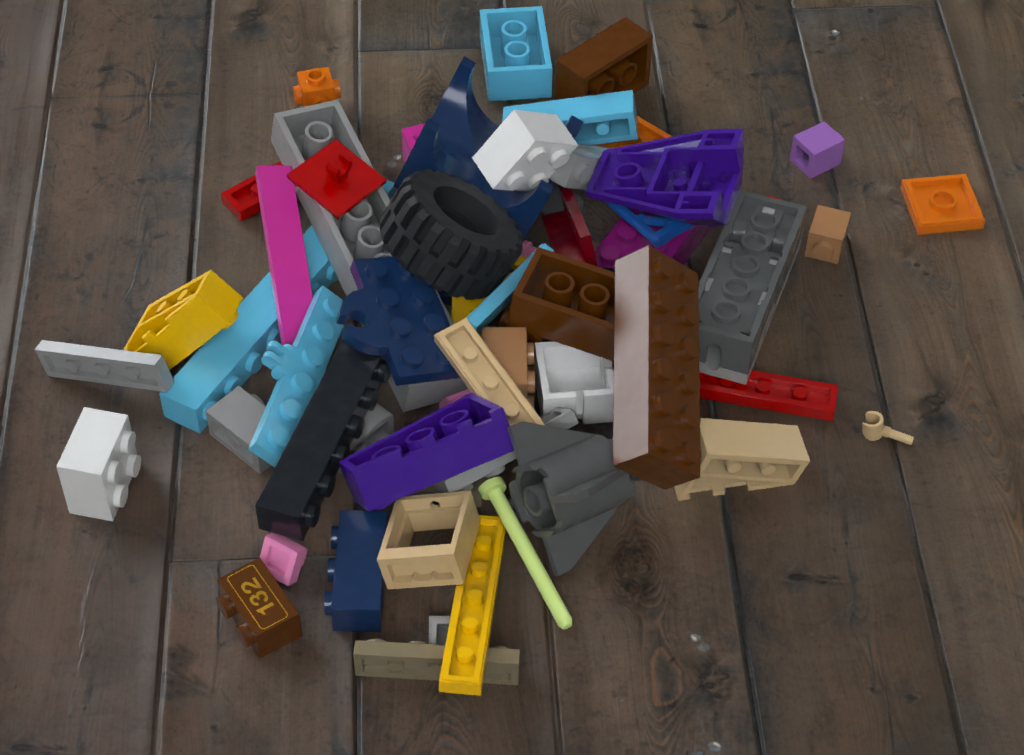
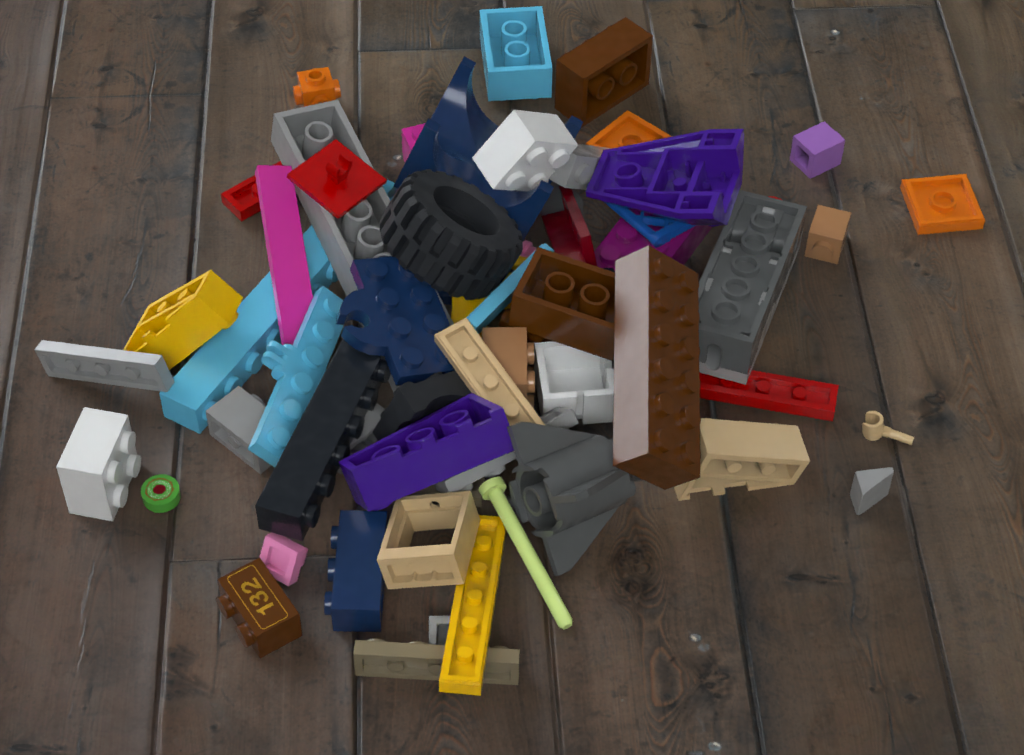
medium azure brick [502,90,638,145] -> none
none -> bright green tile [141,474,181,513]
none -> black brick [372,371,471,441]
none -> light grey slope [850,467,894,515]

